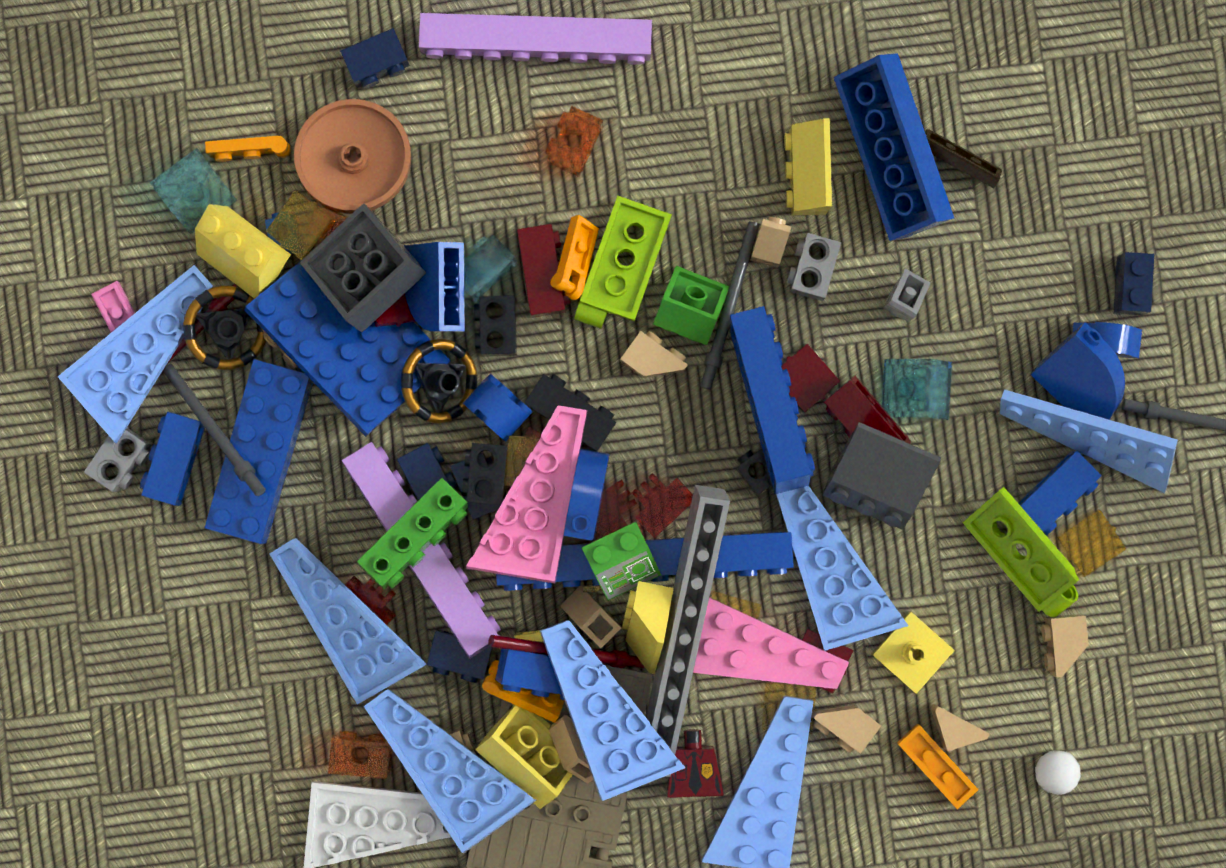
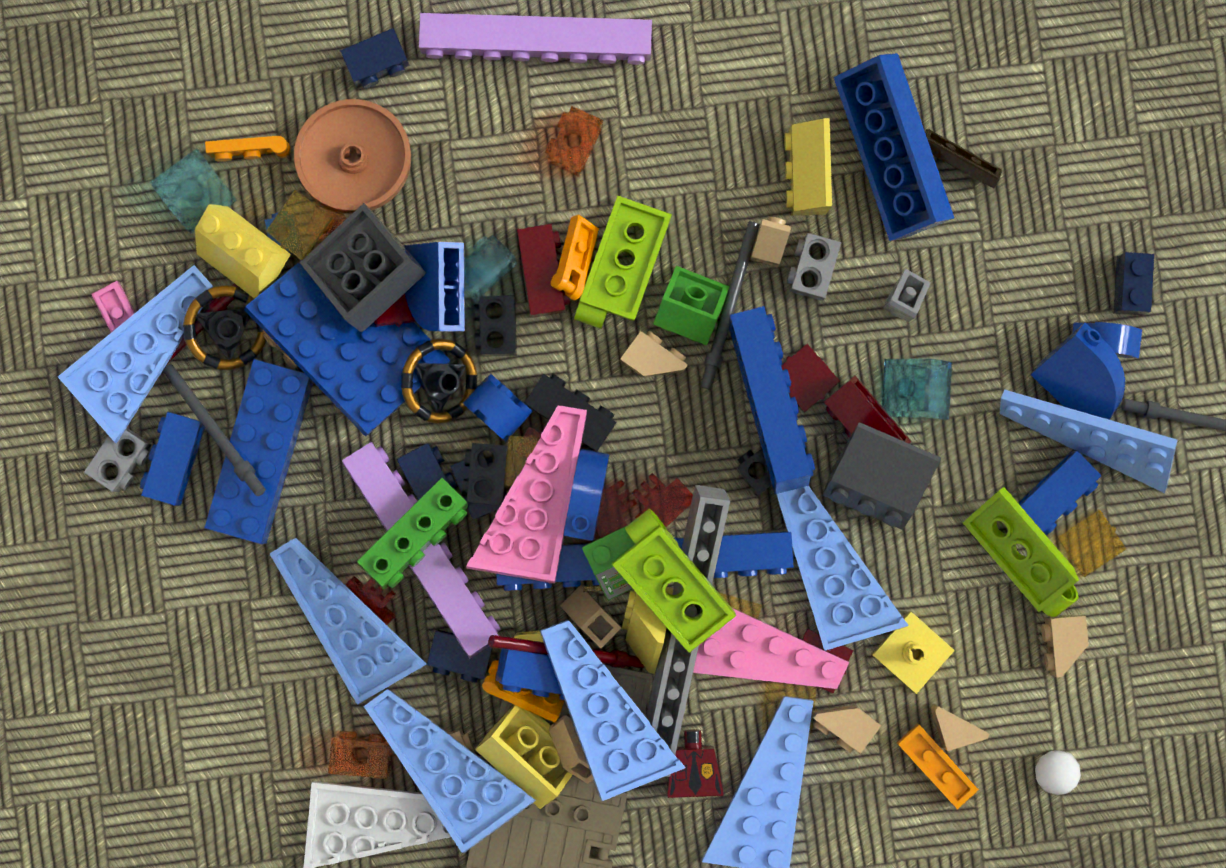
none -> lime hinge [612,509,736,653]

